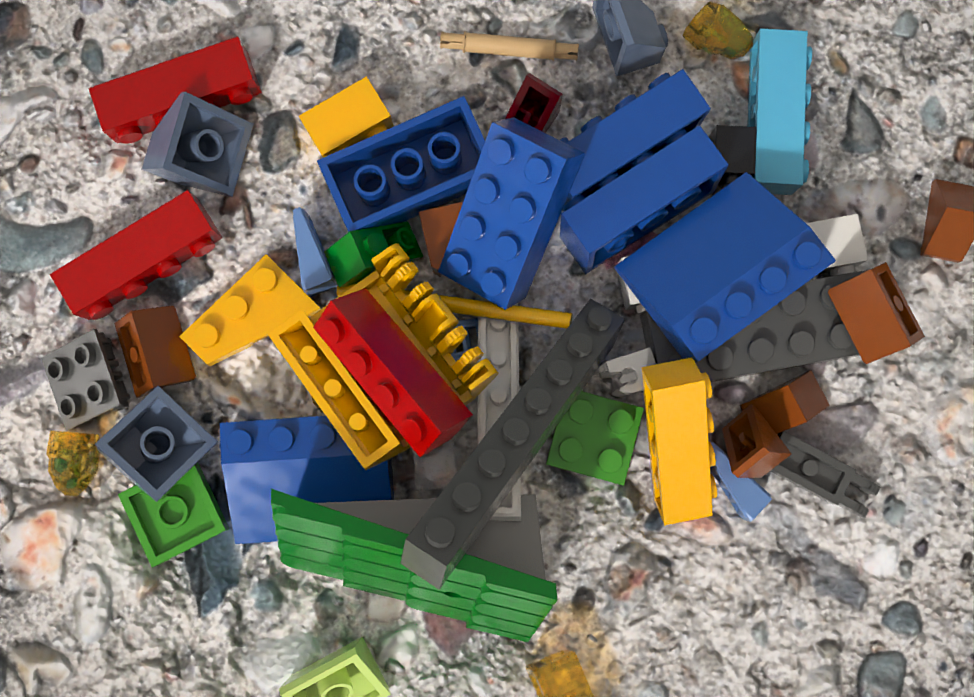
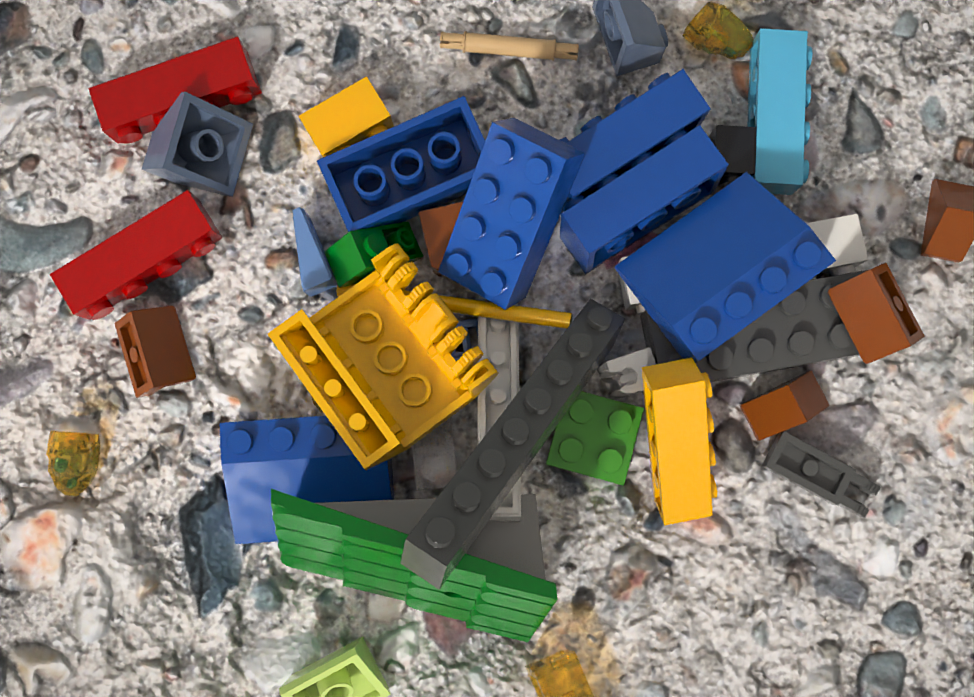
dark grey hinge [41,329,131,431] -> none
sand blue slope [95,386,218,502] -> none
bright green plate [118,462,230,568] -> none
yellow wing [179,254,321,366] -> none
red brick [313,288,473,457] -> none
dark red slope [505,73,563,133] -> none
medium blue slope [710,442,772,522] -> none
dark orange slope [722,404,792,478] -> none

